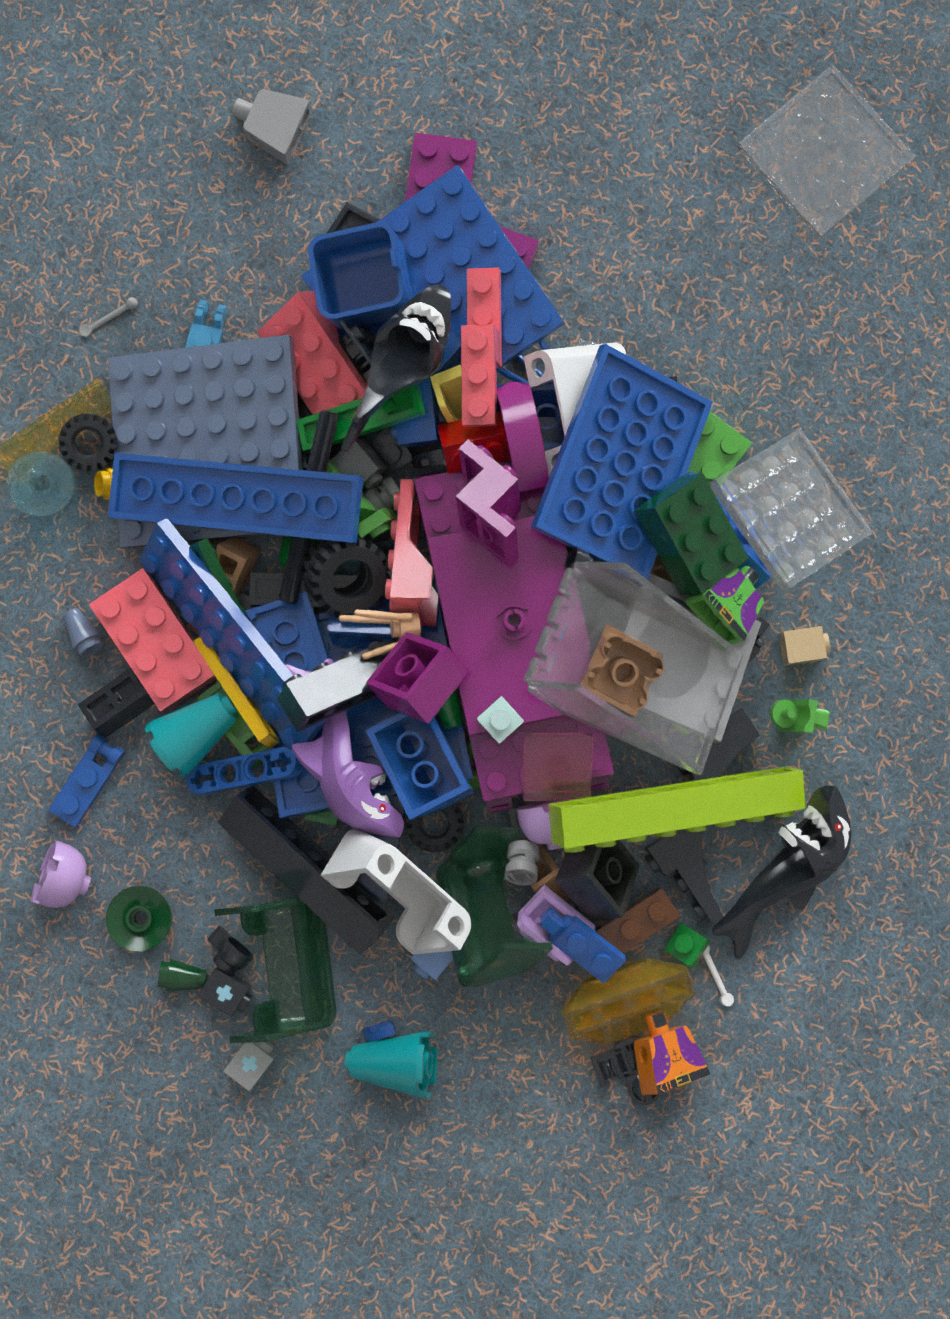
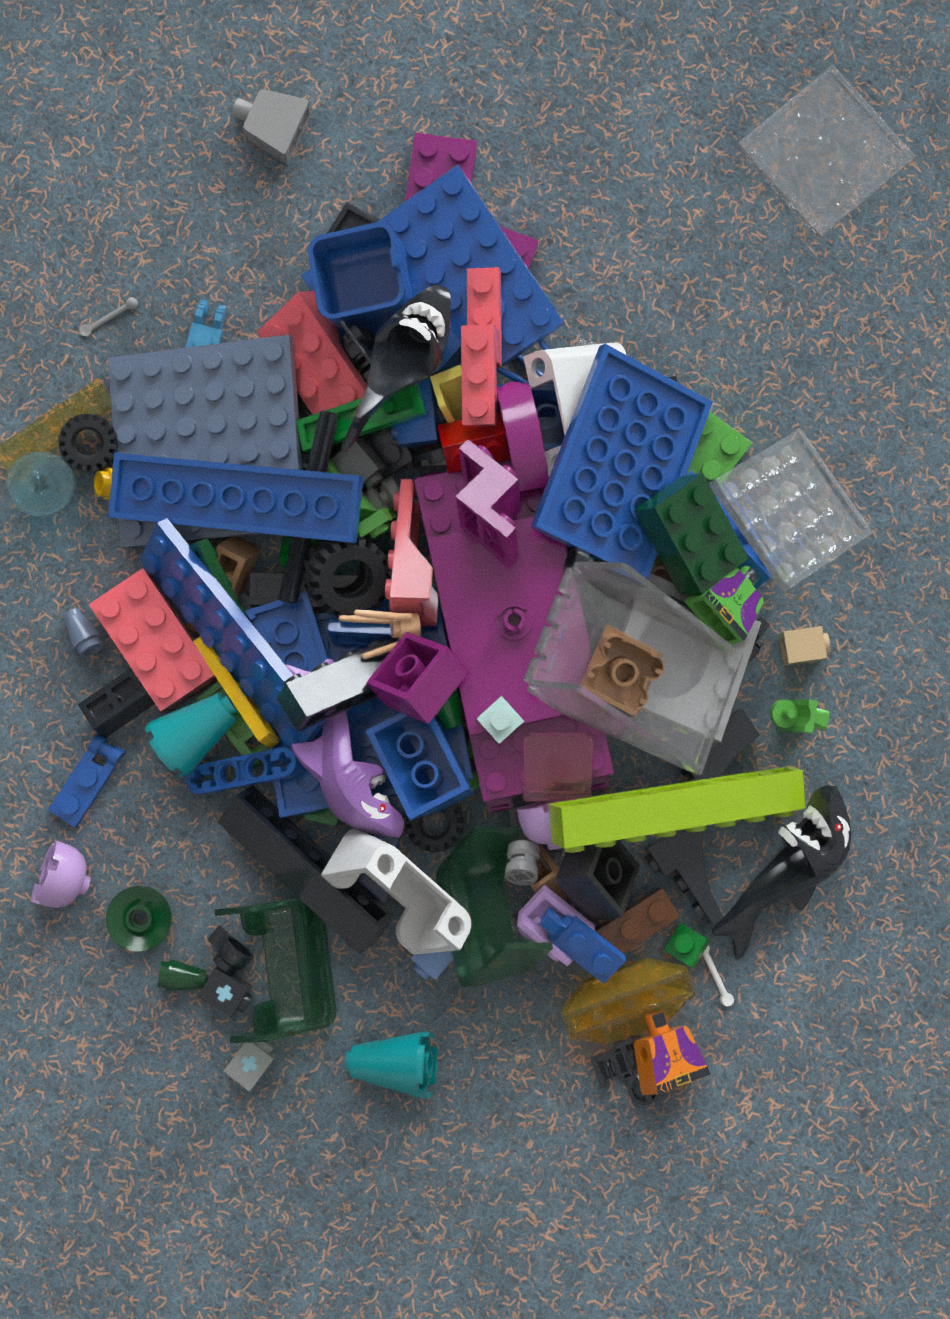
blue tile [362,1019,396,1042] -> none

